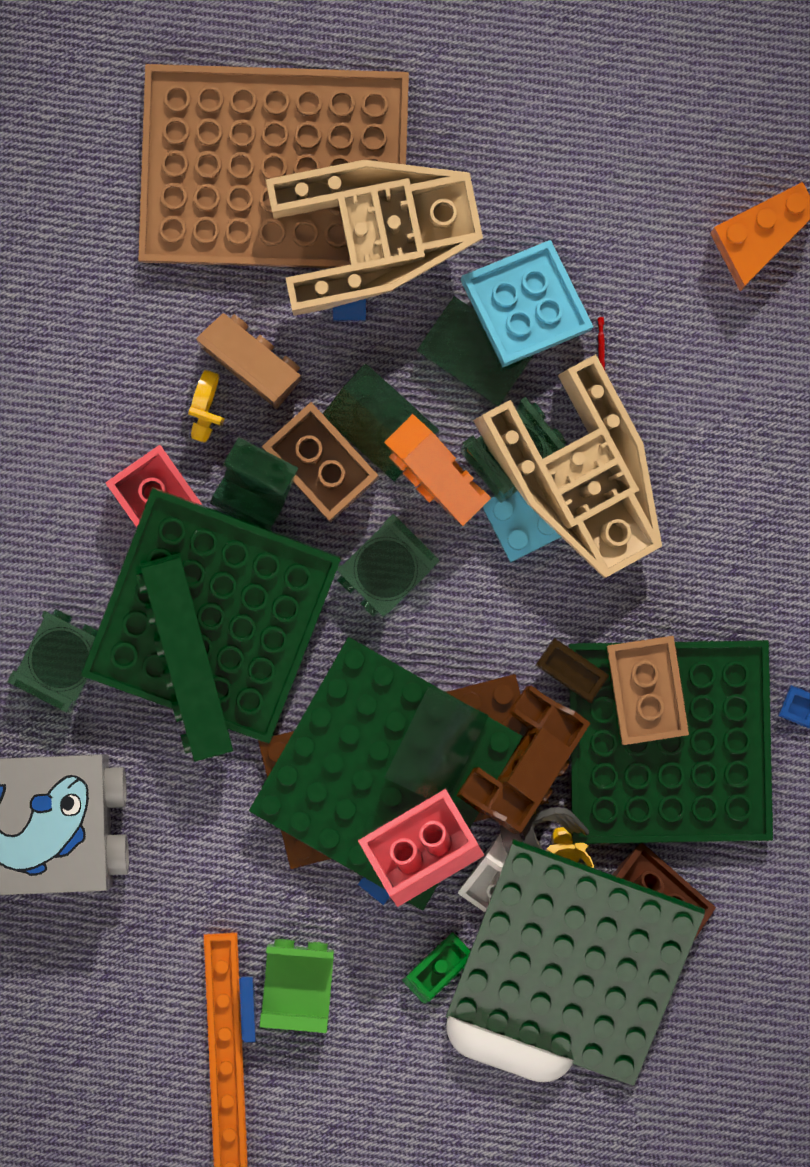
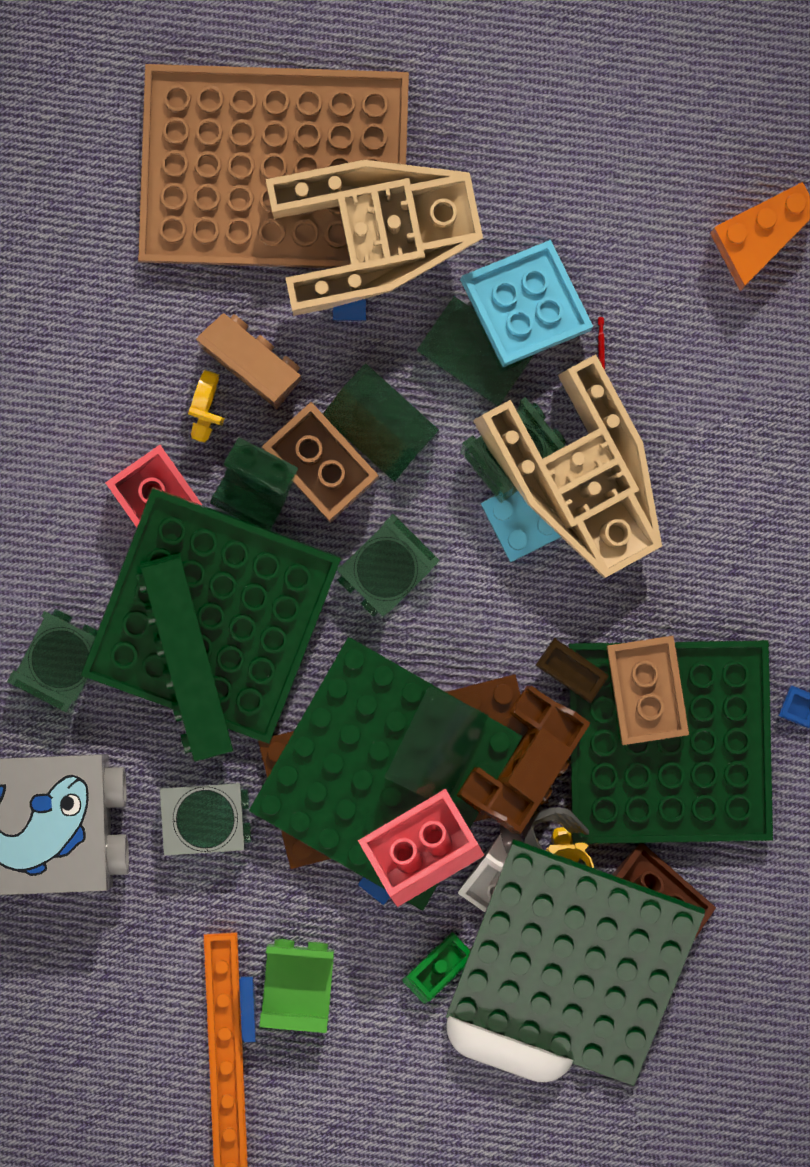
orange wedge [384,414,491,526] -> none
none -> panel [160,783,252,856]

